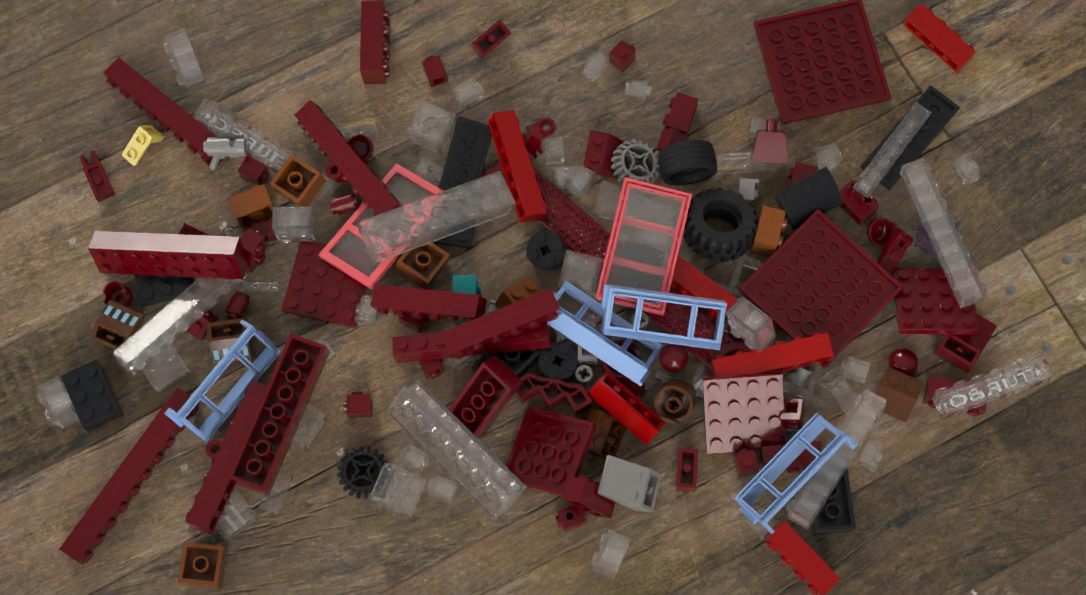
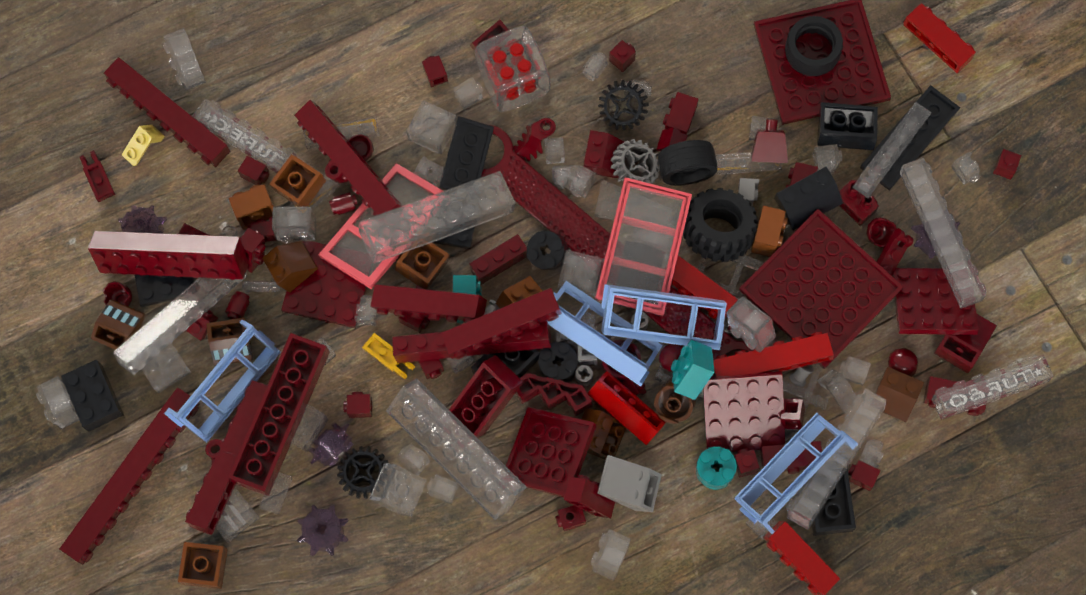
light grey piece [203,133,248,171] -> none
dark red brick [360,1,390,84] -> none
red brick [487,110,547,223] -> none
dark red brick [675,448,698,492] -> none
none -> brick [118,205,167,234]
none -> reddish brown slope [262,241,318,293]
none -> brick [297,505,348,556]
none -> clear purple brick [308,422,353,467]
none -> yellow hinge [362,333,415,380]
none -> dark red brick [469,234,527,285]
none -> clear piece [475,26,551,112]
none -> black gear [598,79,649,131]
none -> teal brick [671,339,714,400]
none -> teal brick [696,447,737,490]
none -> black tyre [785,16,843,76]
none -> black slope [817,102,878,151]
none -> dark red brick [848,460,881,491]
none -> dark red brick [993,149,1022,180]

